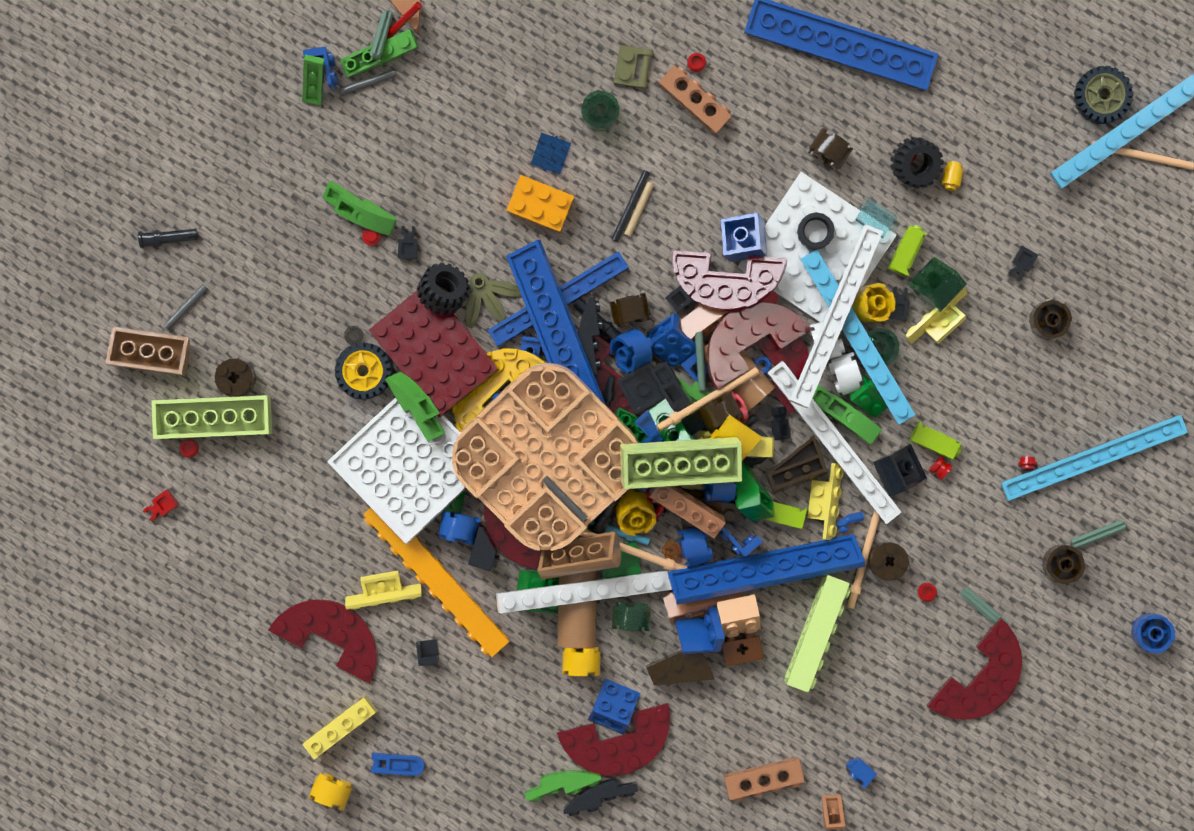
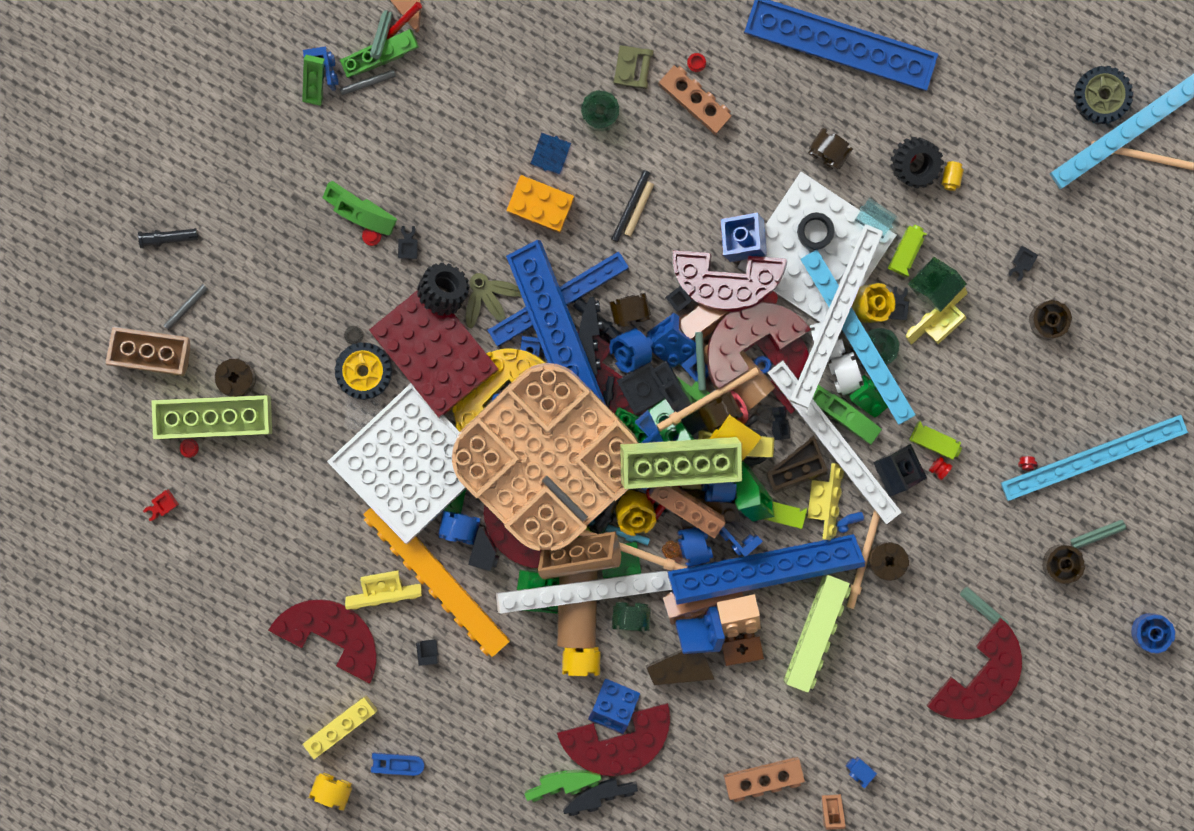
bright green slope [385,372,445,442] -> none
red plate [917,583,937,602] -> none

